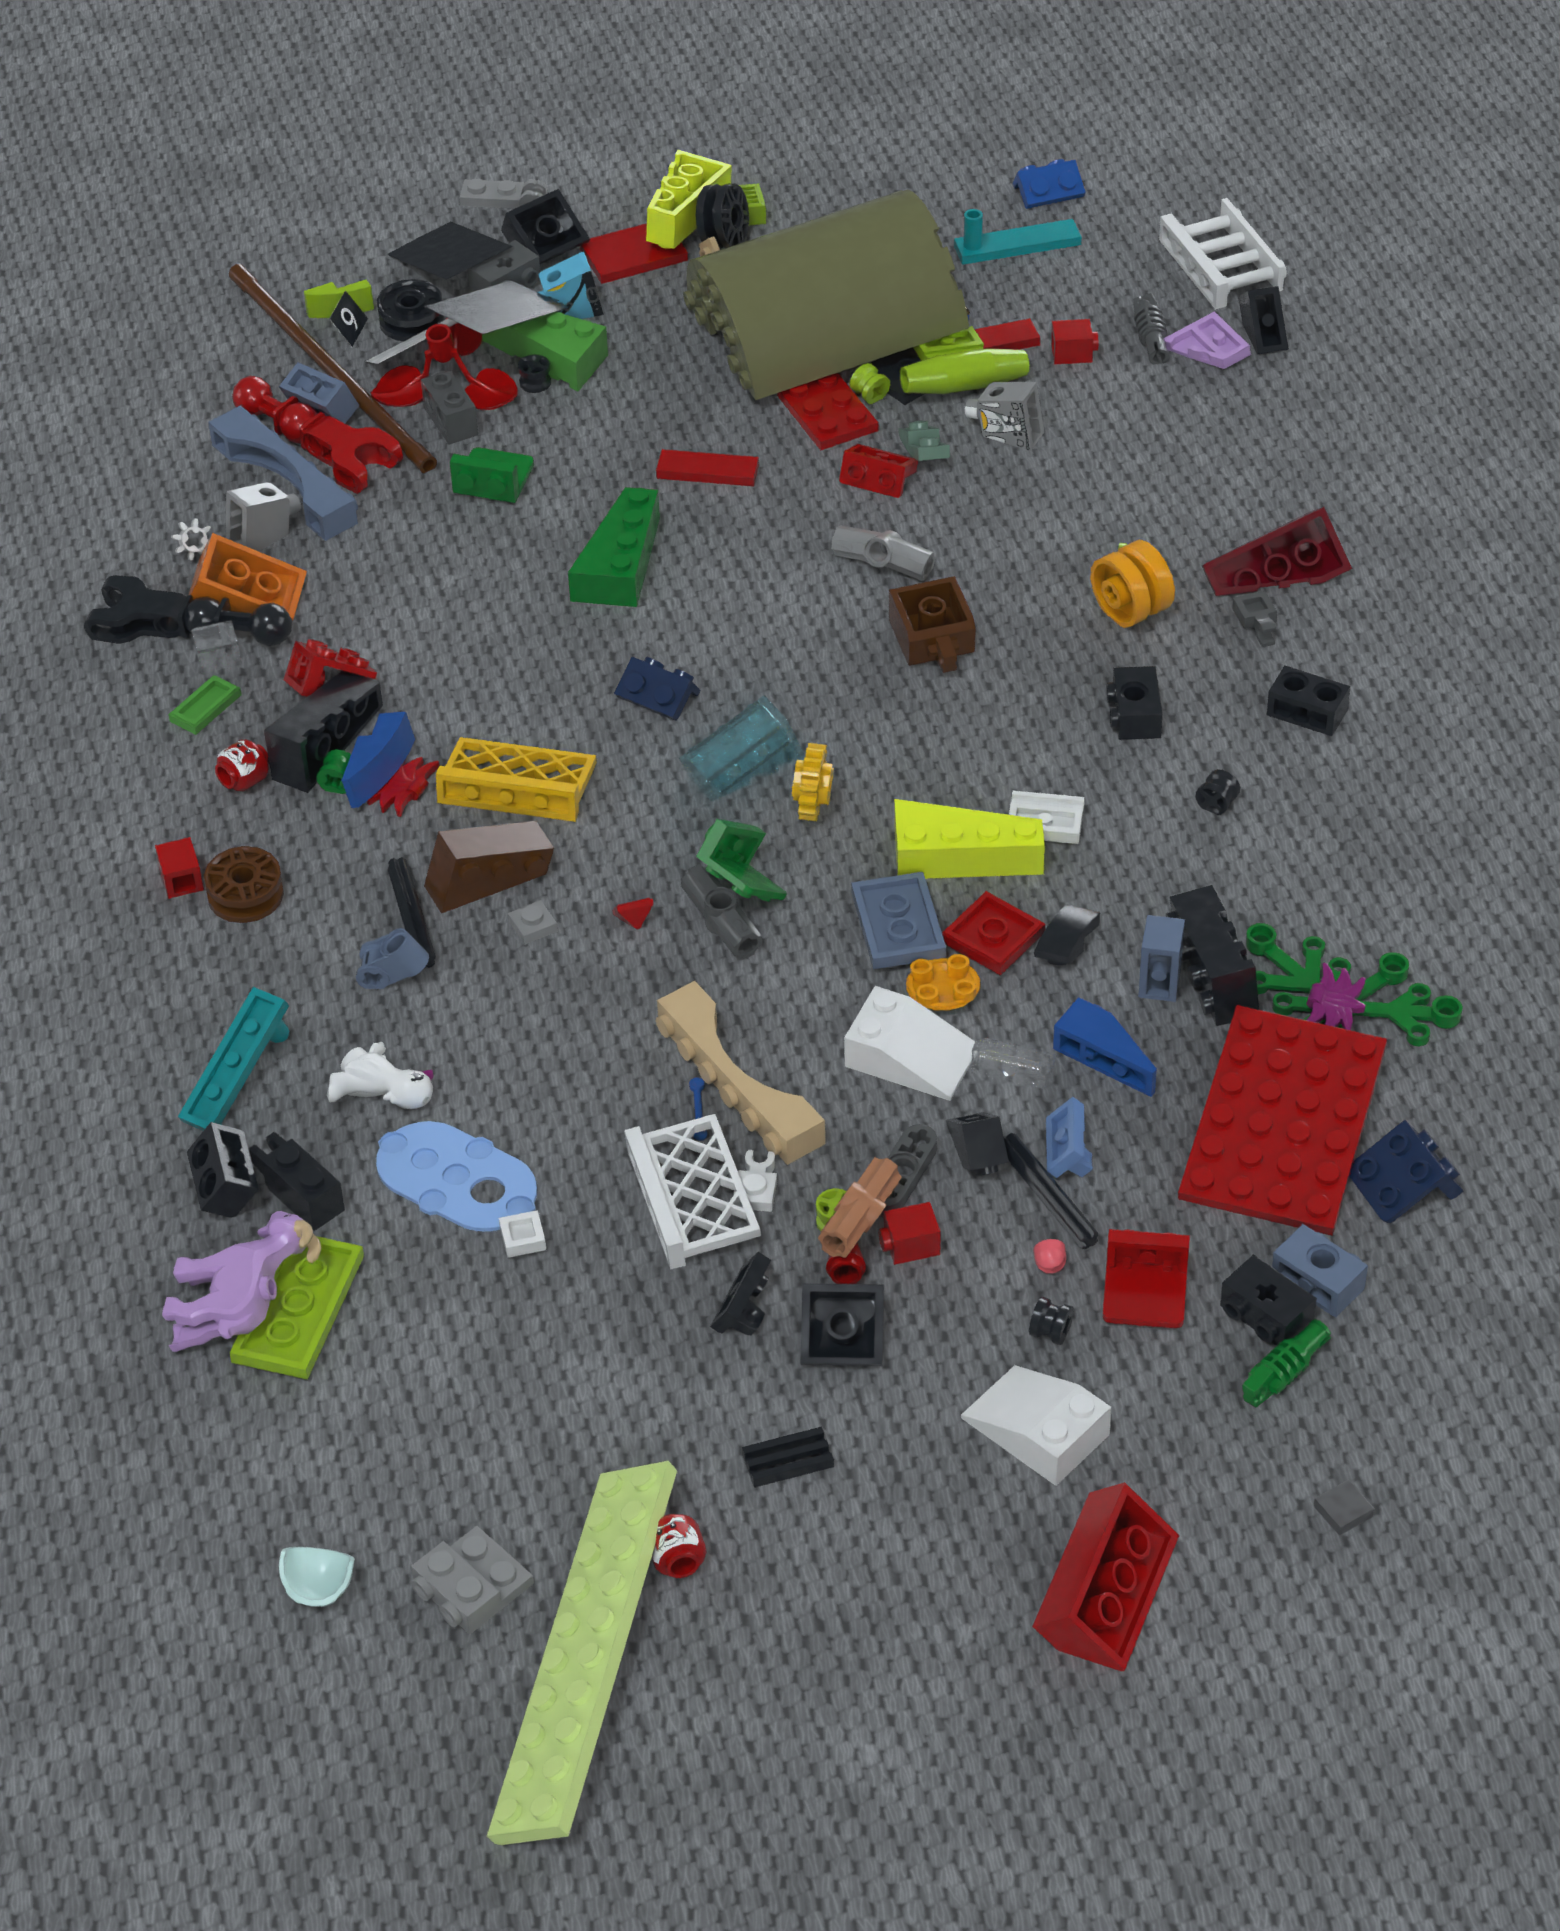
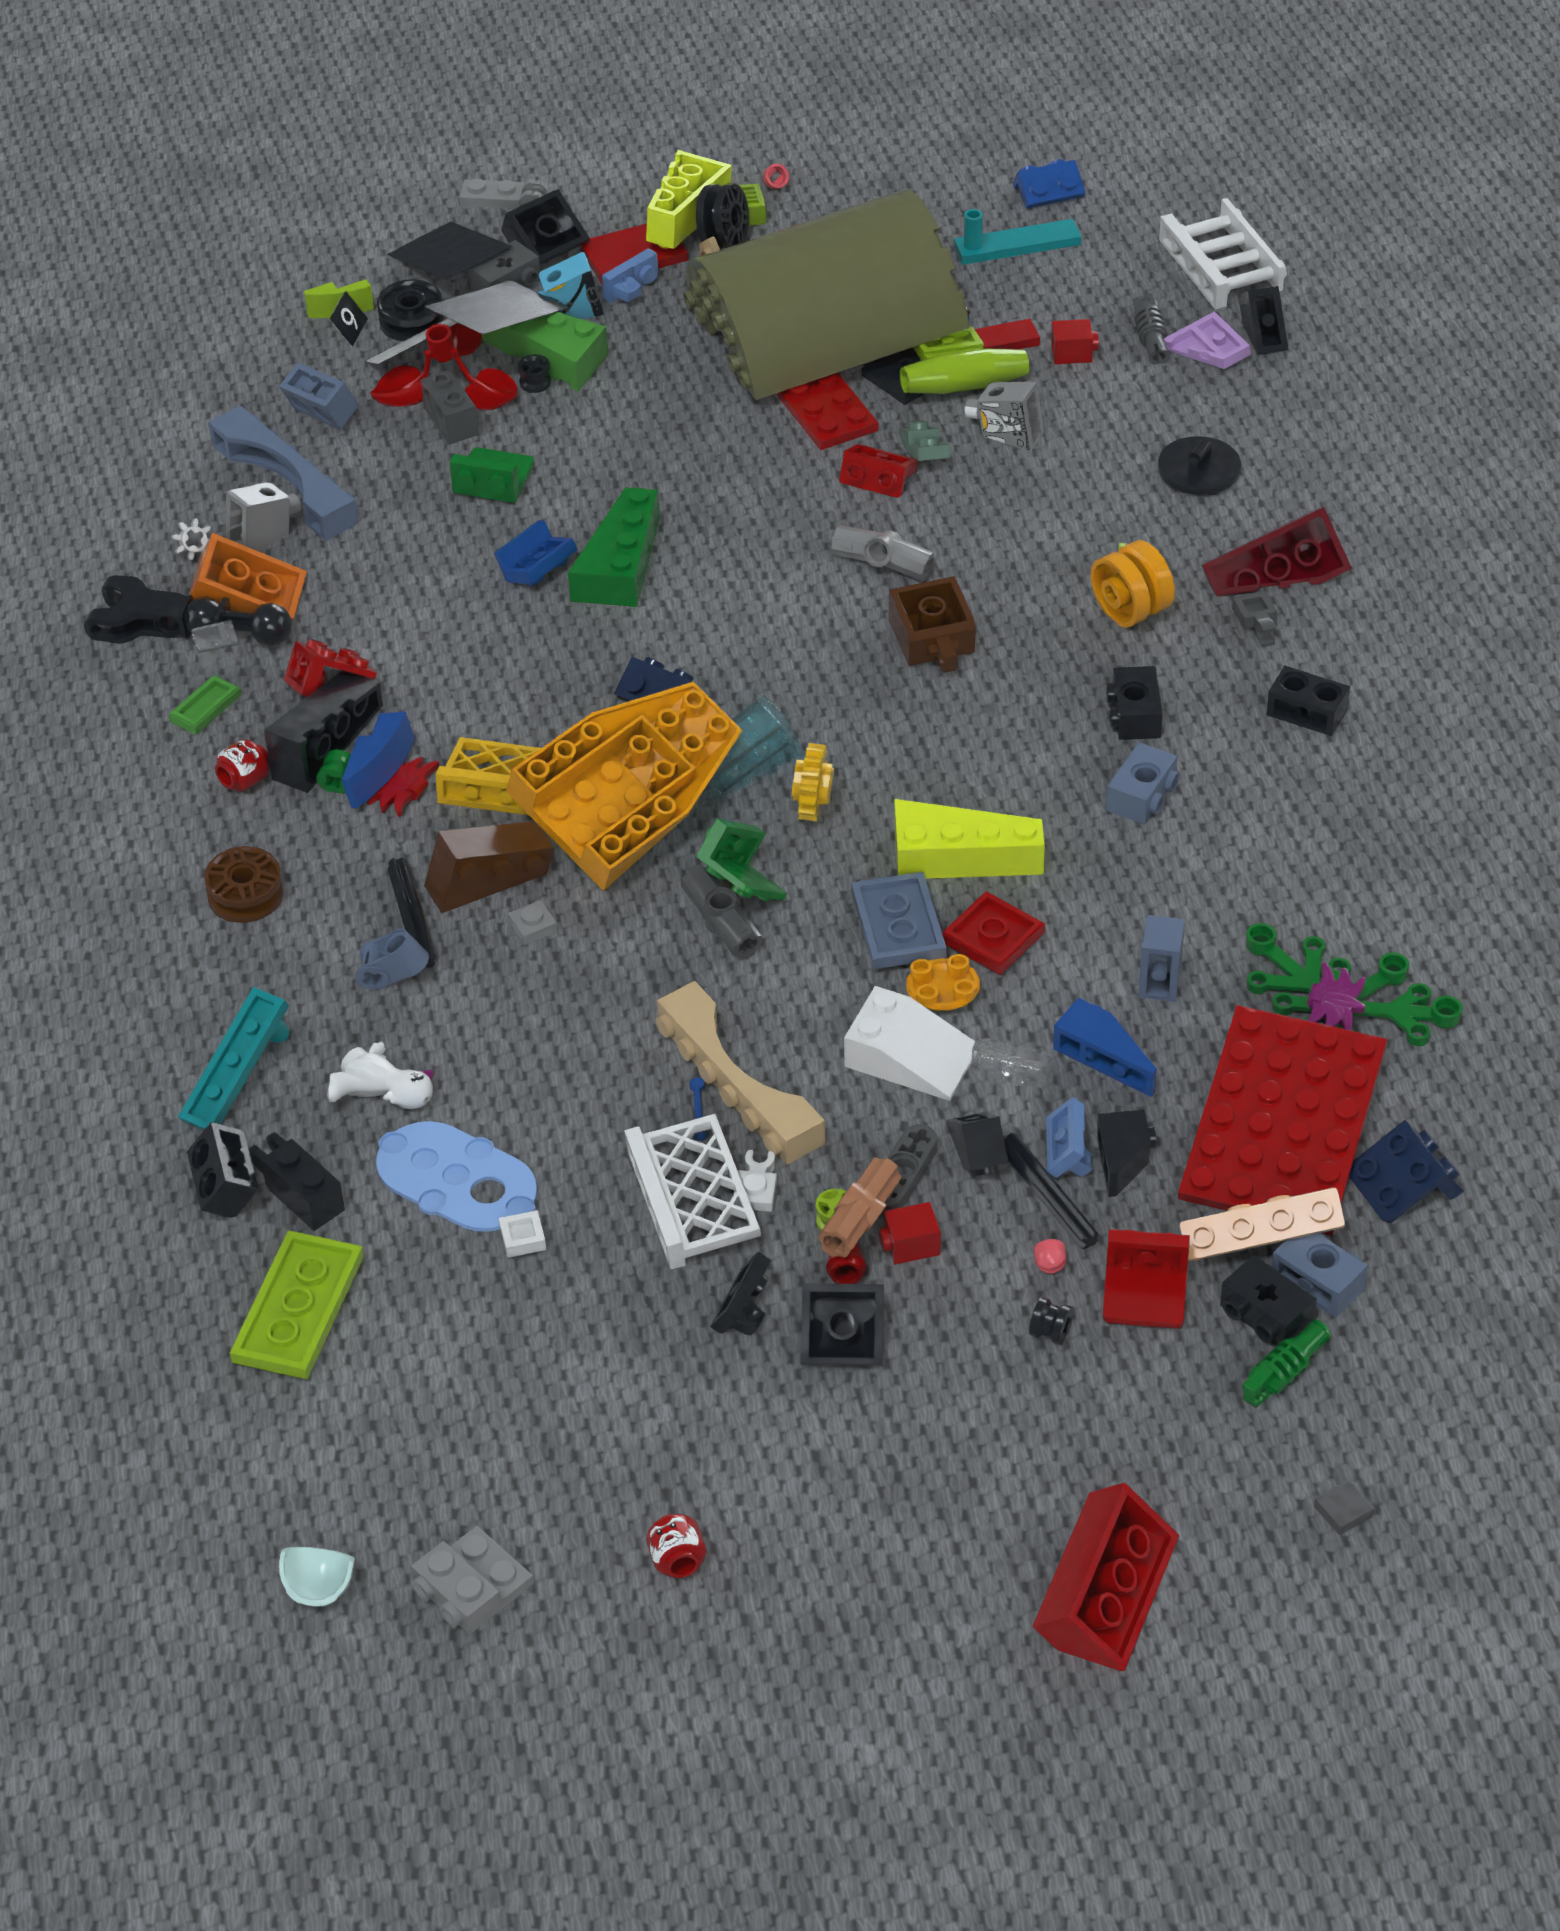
red brick [155,837,204,899] -> none
lavender animal [162,1211,321,1352] -> none
reddish brown piece [229,264,437,473] -> none
red piece [232,376,403,494] -> none
yellowish green plate [487,1461,677,1845] -> none
red slope [612,898,654,930] -> none
red tile [656,449,759,487] -> none
black tile [742,1427,834,1488] -> none
lime wheel [849,363,891,404] -> none
white slope [961,1365,1111,1486] -> none
white plate [1009,791,1085,844] -> none
black slope [1034,905,1100,965] -> none
black wedge [1166,885,1259,1026] -> none
black wheel [1195,769,1241,815] -> none
none -> blue bracket [495,520,578,586]
none -> light orange wedge [506,682,742,891]
none -> medium blue hinge [602,248,658,303]
none -> coral hinge [763,164,789,190]
none -> black slope [1097,1110,1156,1197]
none -> sand blue brick [1106,742,1180,825]
none -> black shield [1158,436,1241,495]
none -> light nougat bracket [1180,1188,1345,1261]

